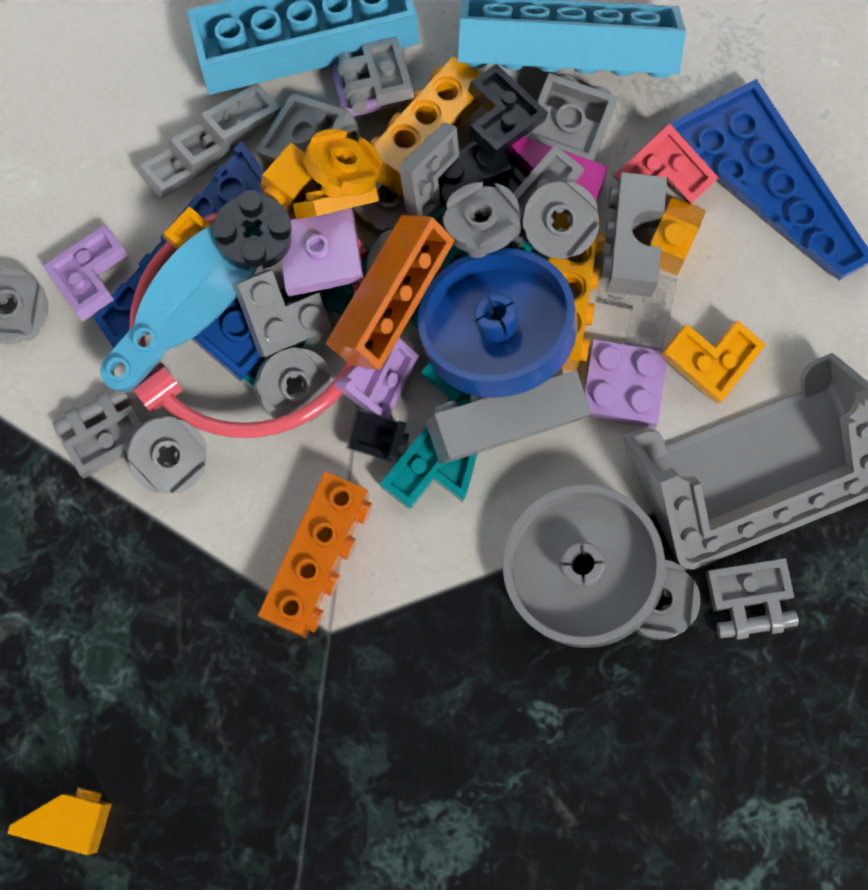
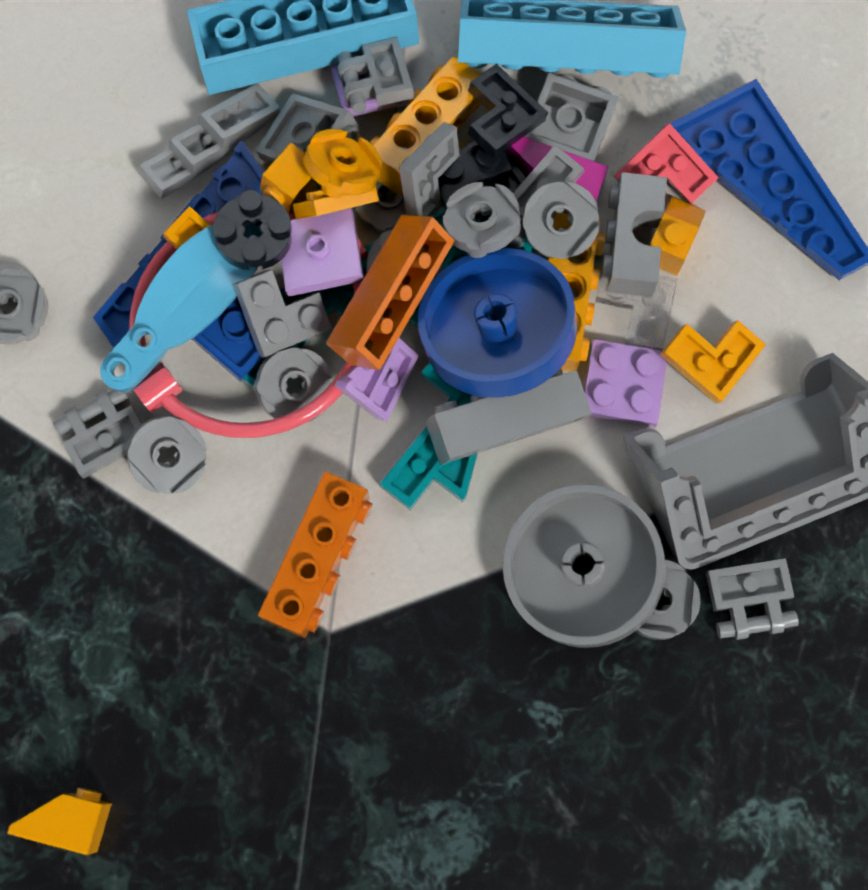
lavender plate [43,224,128,321] -> none
black bracket [346,411,409,462] -> none

